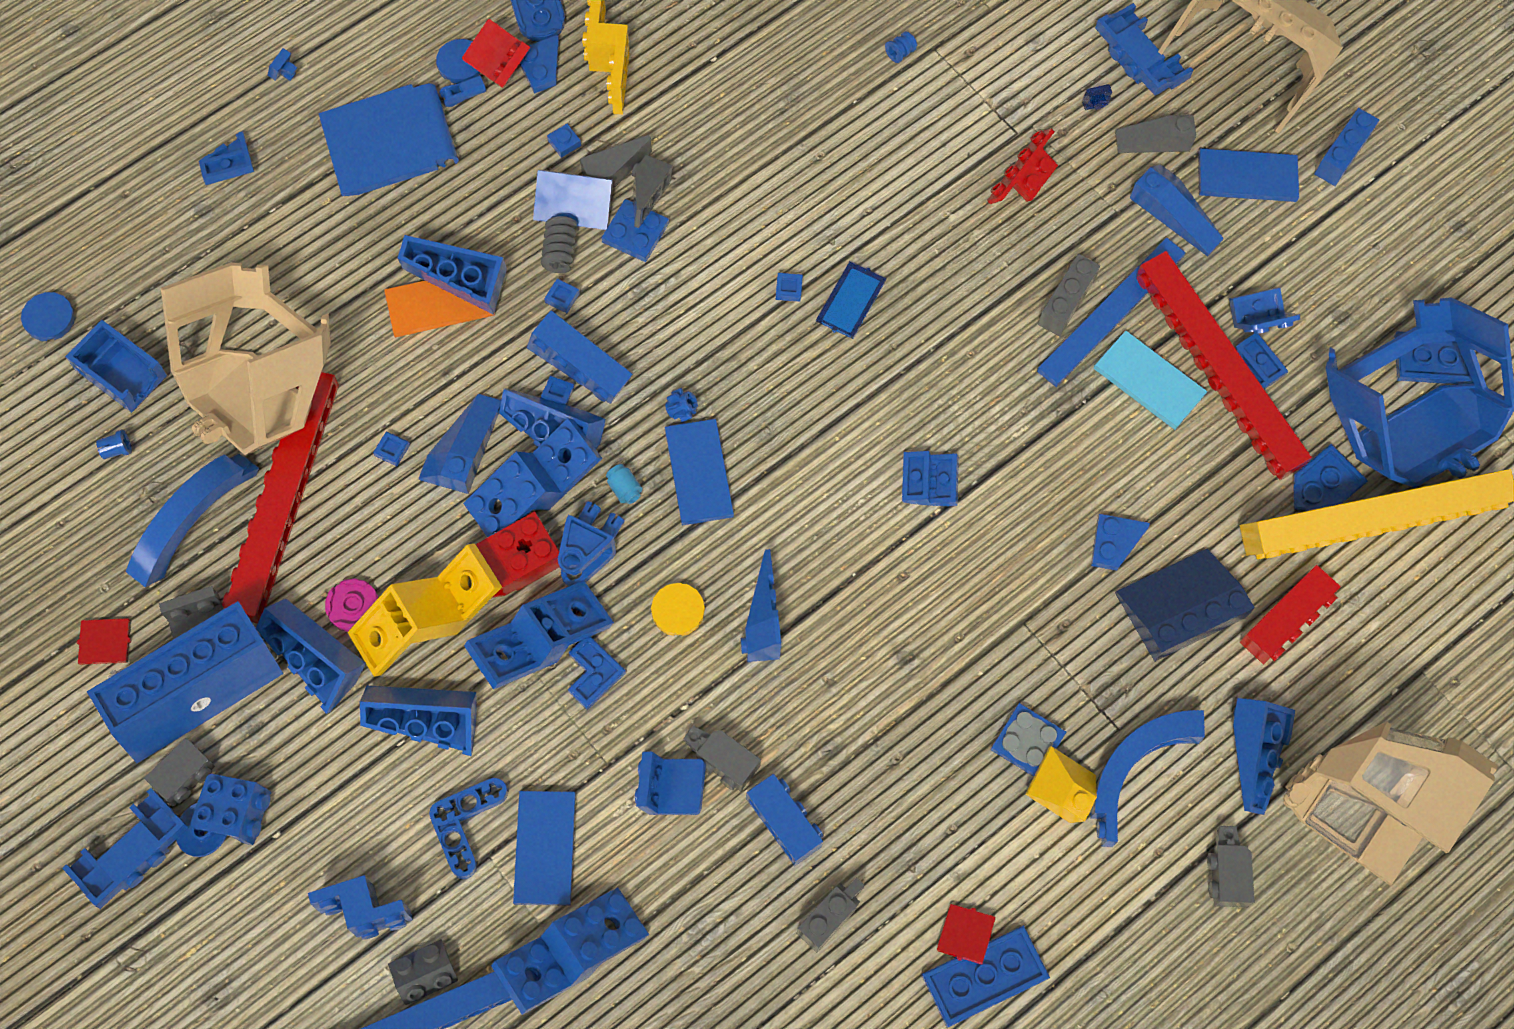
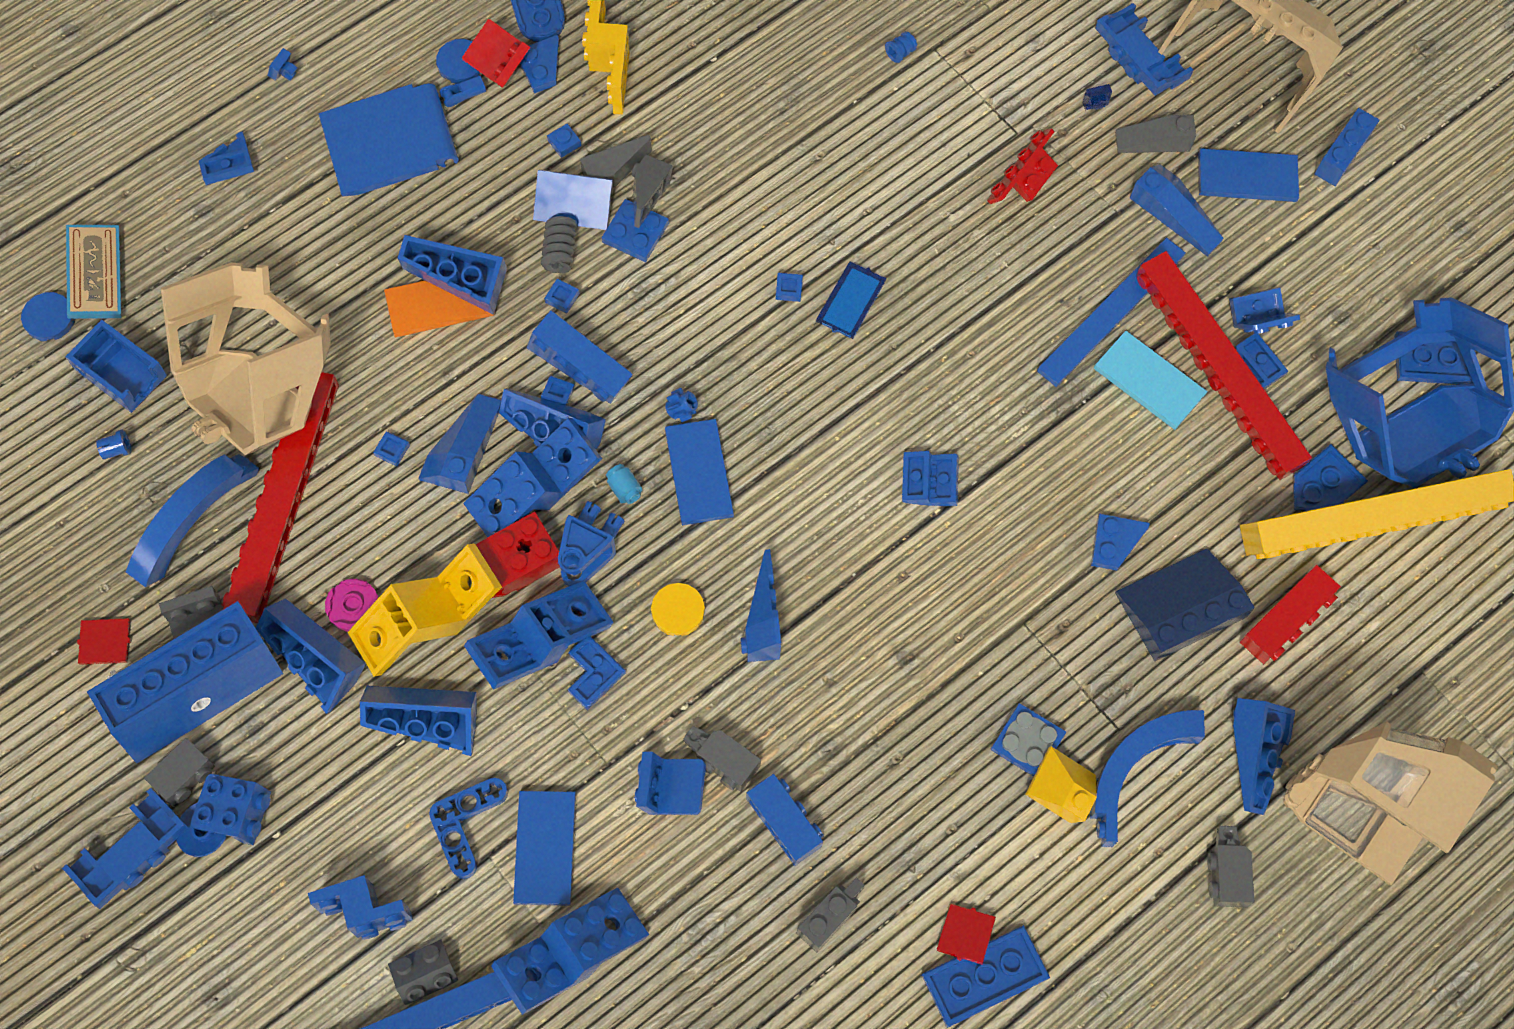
dark grey brick [1038,254,1101,337] -> none
none -> tile [66,225,121,319]

